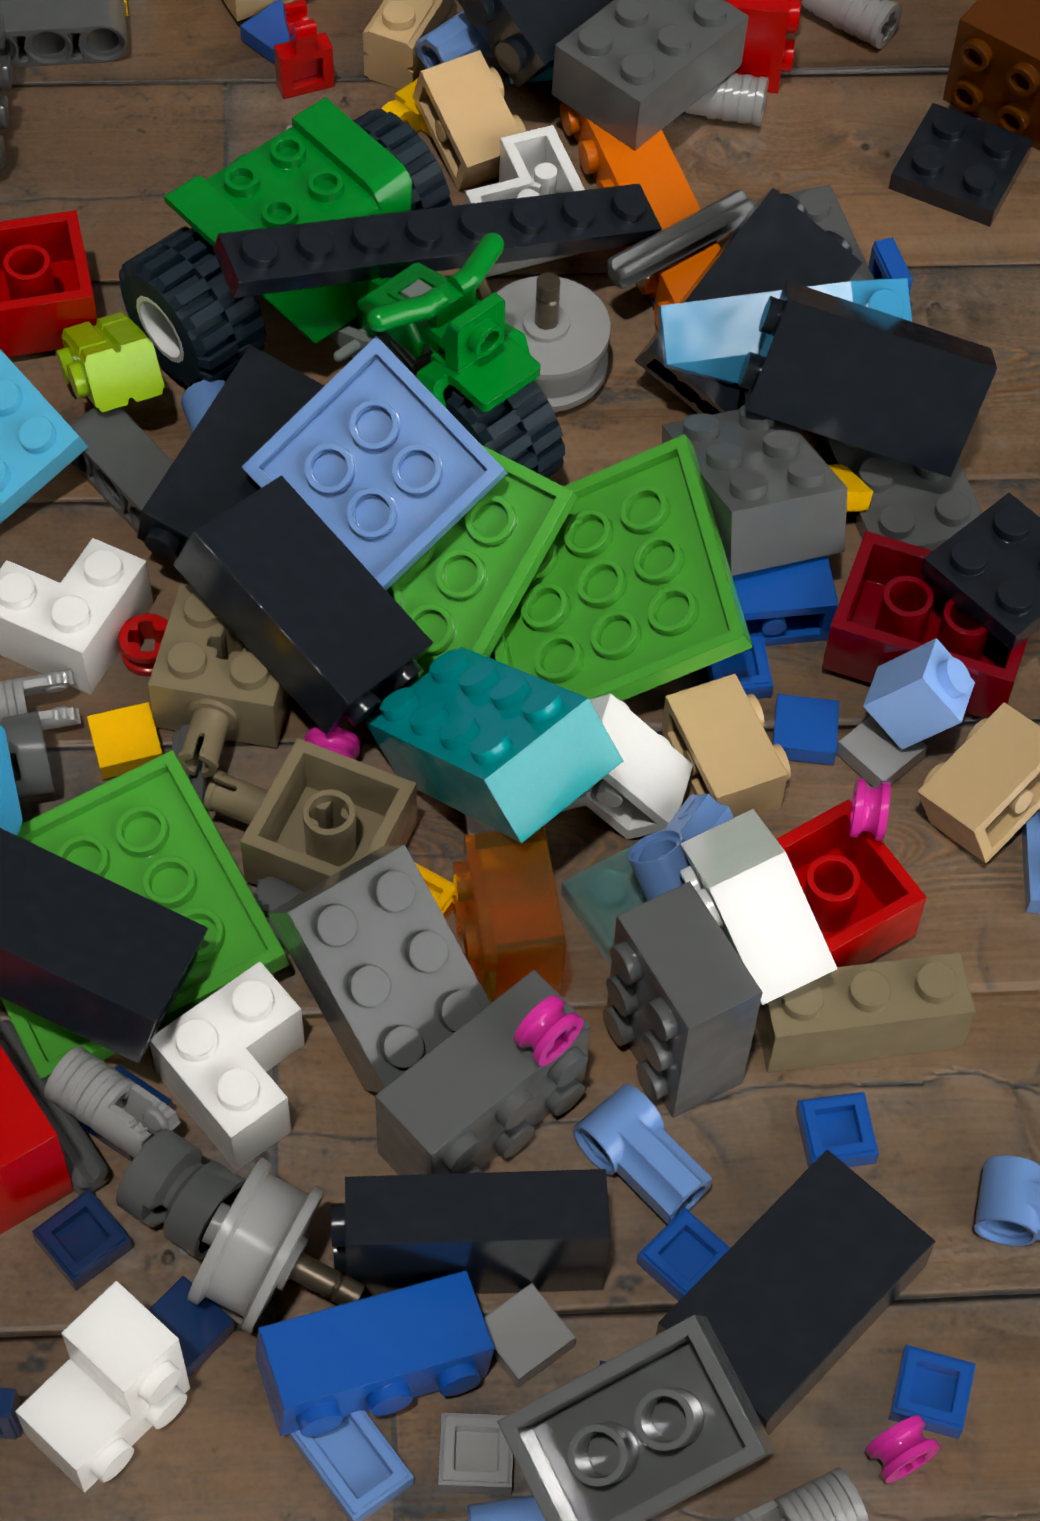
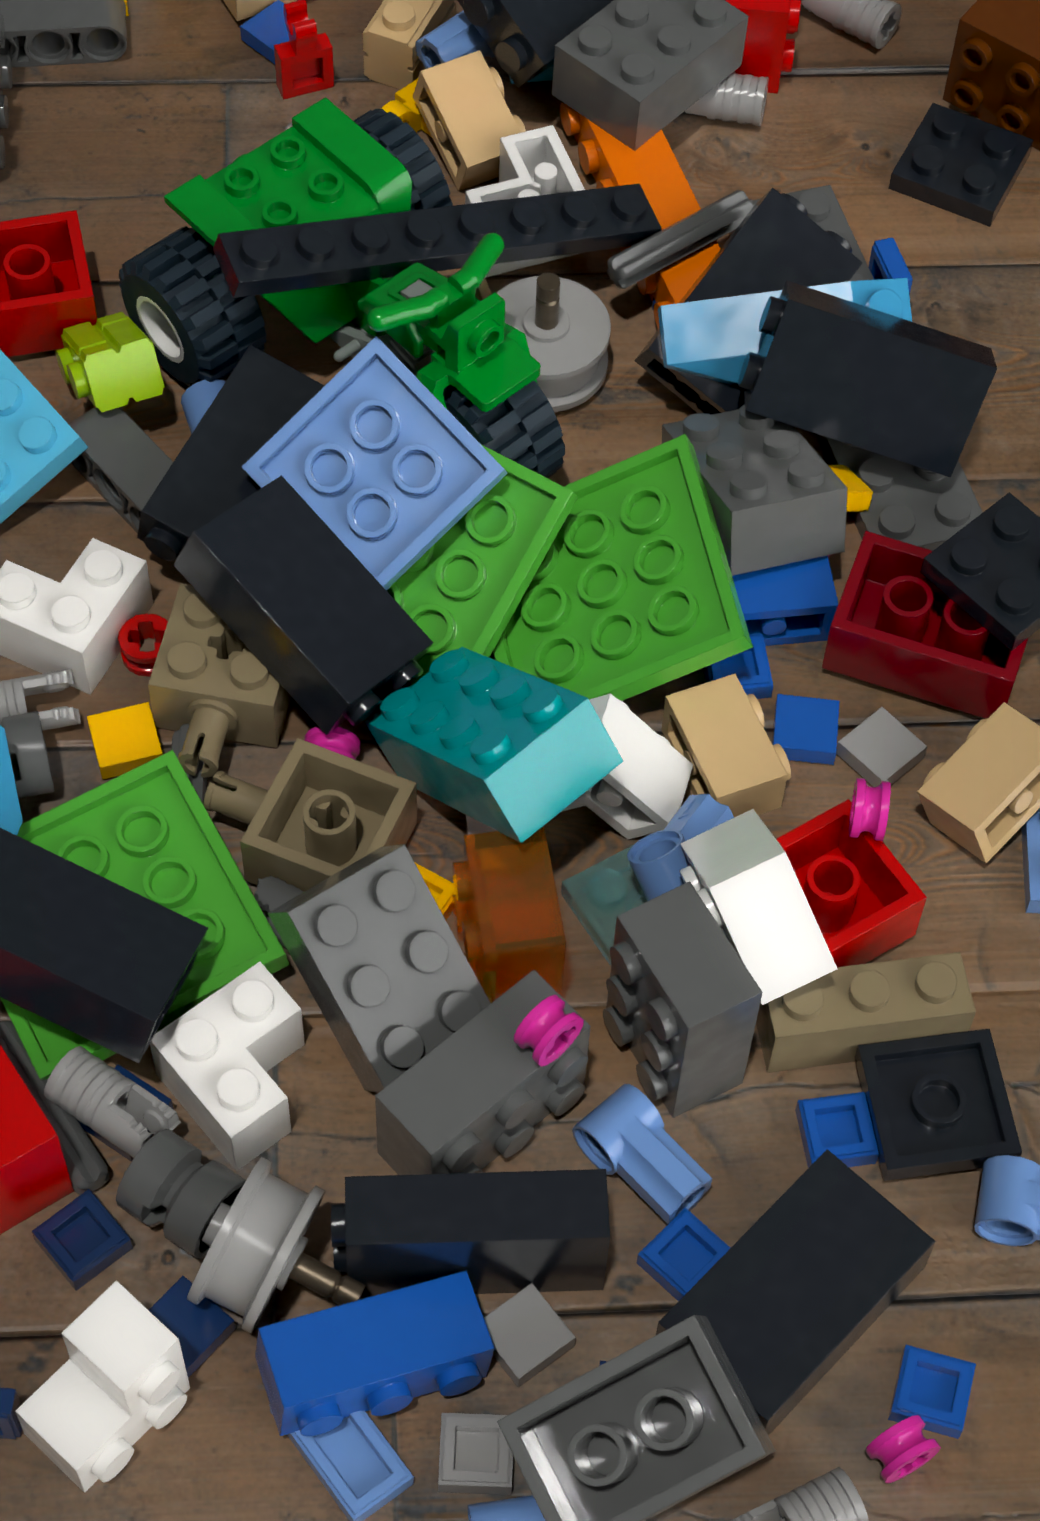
light blue brick [863,638,975,750] -> none
none -> black plate [855,1028,1022,1181]

